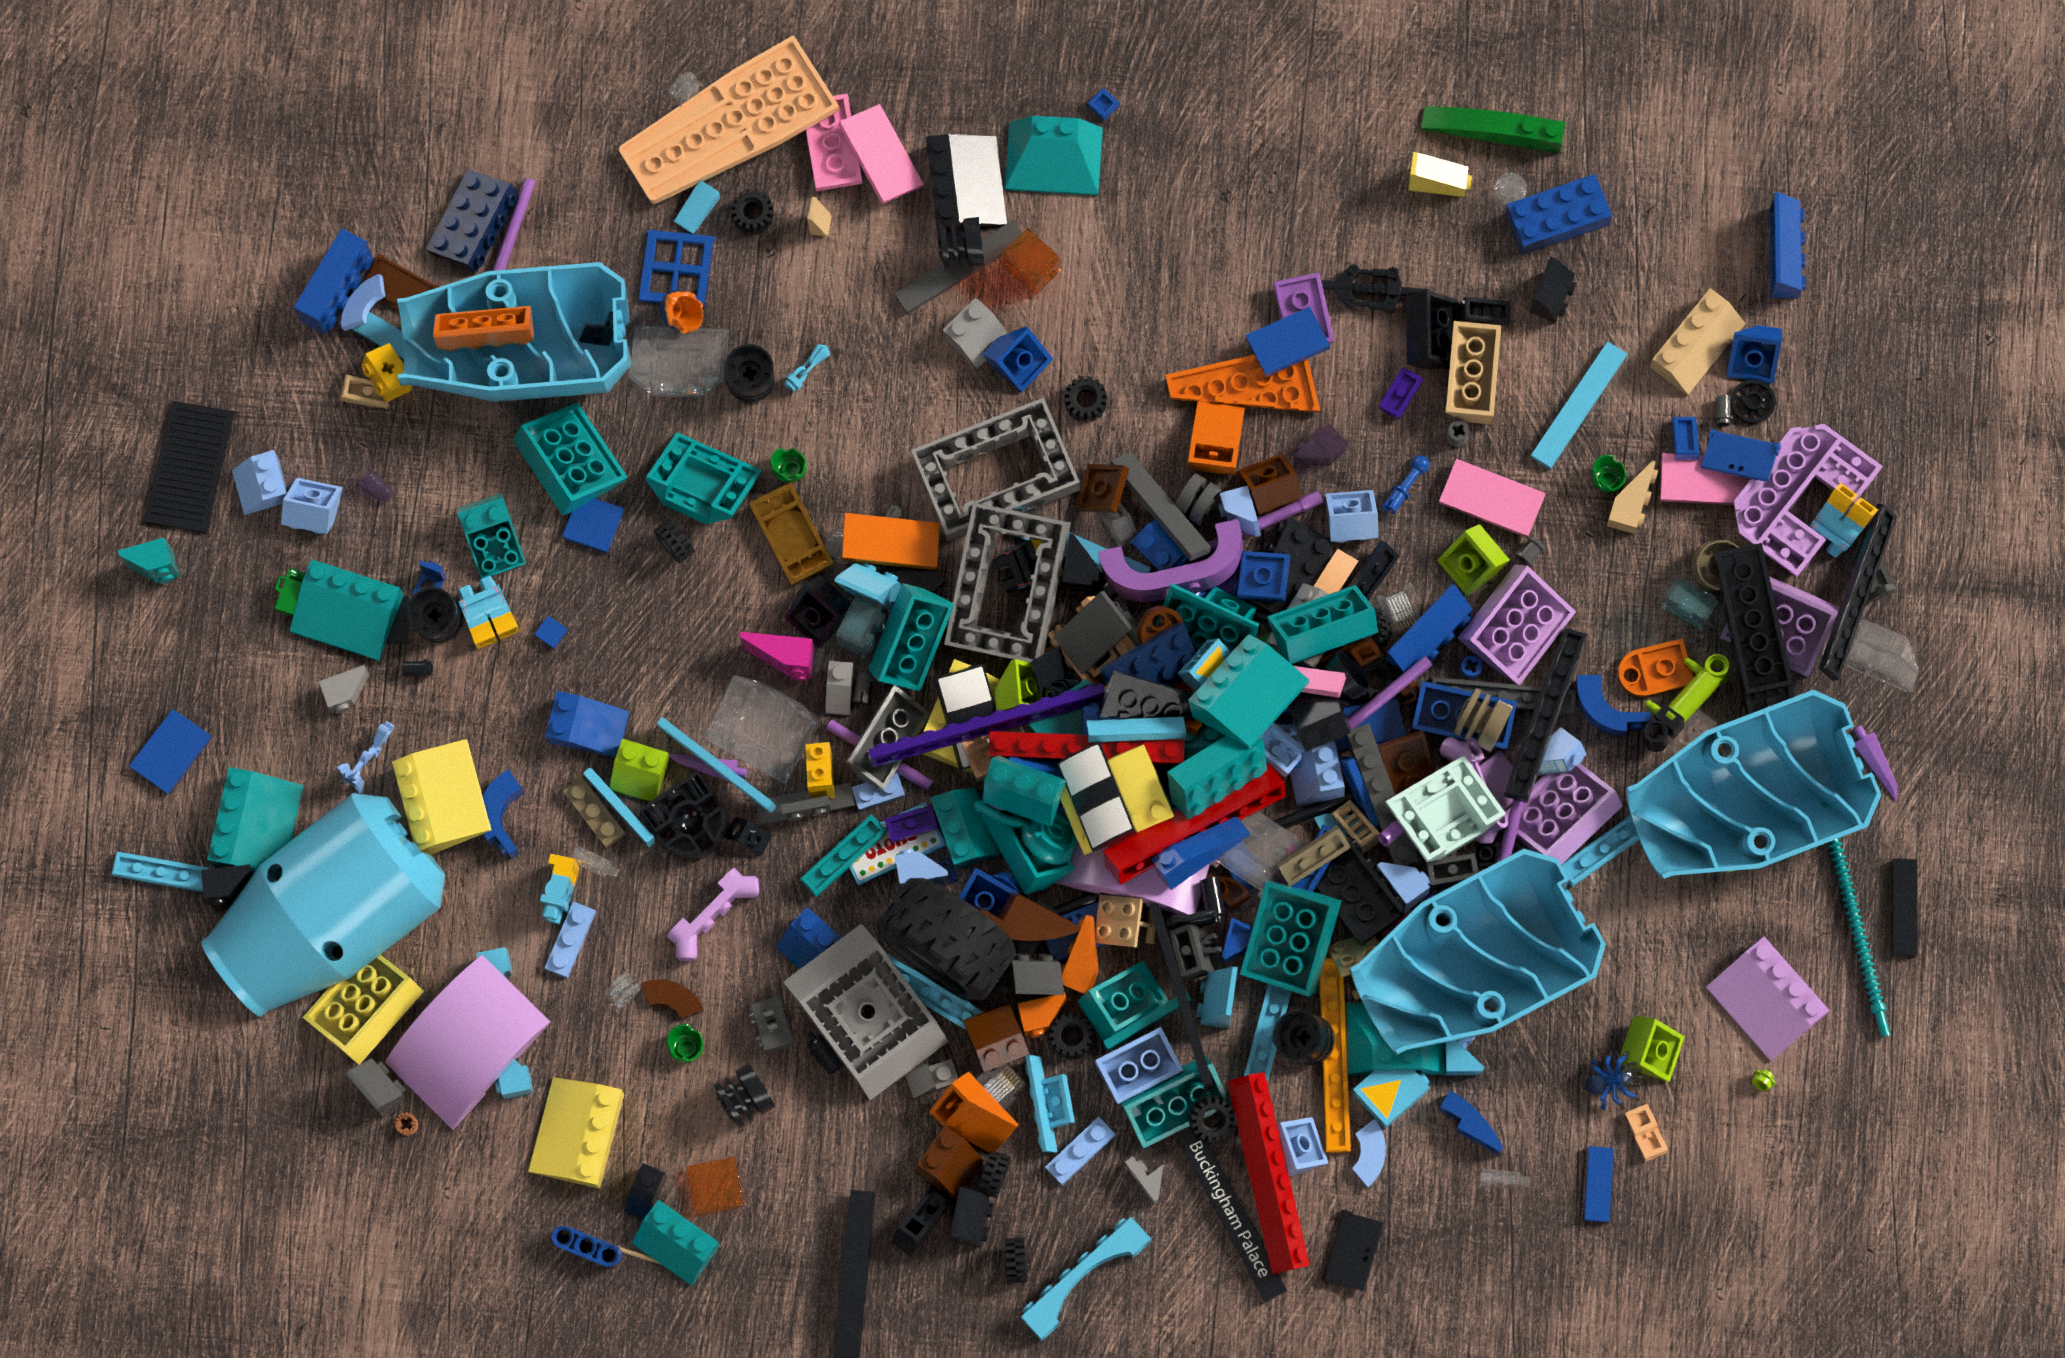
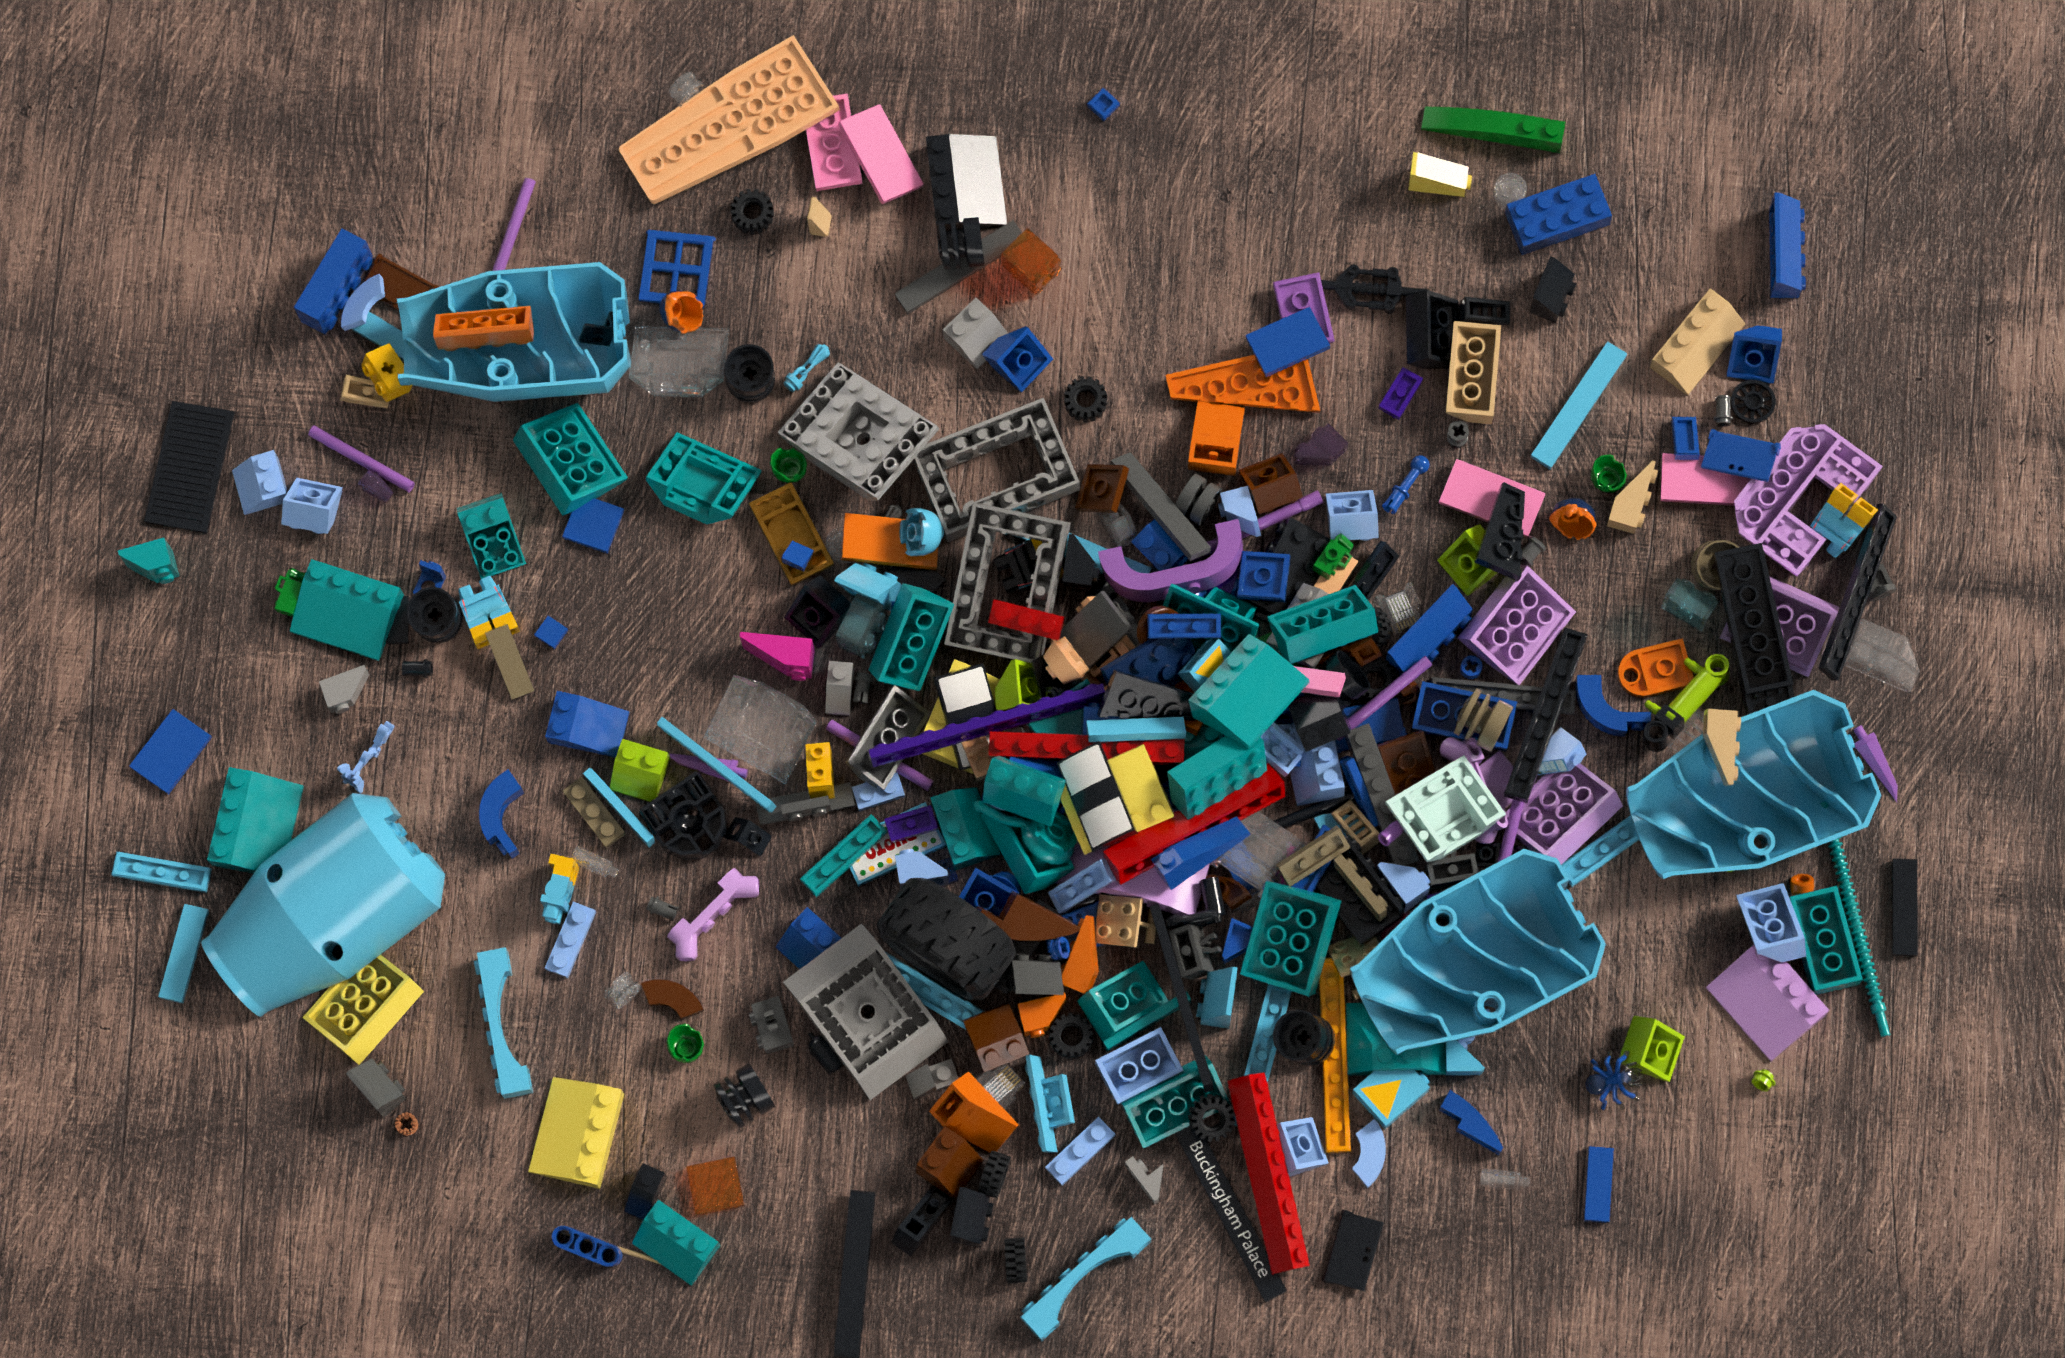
black slope [201,864,255,911] -> none
lavender slope [385,955,551,1130] -> none
light yellow slope [392,740,492,855] -> none
dark blue bracket [426,169,517,273] -> none
black tyre [654,519,695,564] -> none
medium azure slope [674,180,720,234] -> none
teal slope [1005,116,1103,196] -> none
light nougat slope [1625,1104,1668,1162] -> none
none -> medium azure tile [158,904,209,1004]
none -> medium lavender piece [308,425,415,493]
none -> dark tan tile [485,624,534,700]
none -> dark grey pin [646,896,679,921]
none -> light grey slope [777,362,939,501]
none -> blue slope [781,541,814,572]
none -> medium azure cylinder [899,508,944,556]
none -> red plate [988,599,1064,640]
none -> light nougat cone [1043,636,1089,684]
none -> light blue plate [1048,858,1116,914]
none -> blue bush [1048,937,1070,960]
none -> blue tile [1147,614,1221,639]
none -> green piece [1312,533,1354,580]
none -> dark tan plate [1334,854,1388,922]
none -> black wing [1474,482,1525,581]
none -> orange hair [1549,498,1597,540]
none -> tan slope [1703,709,1741,786]
none -> light blue slope [1736,883,1806,962]
none -> teal brick [1789,886,1863,995]
none -> orange tile [1790,874,1815,896]

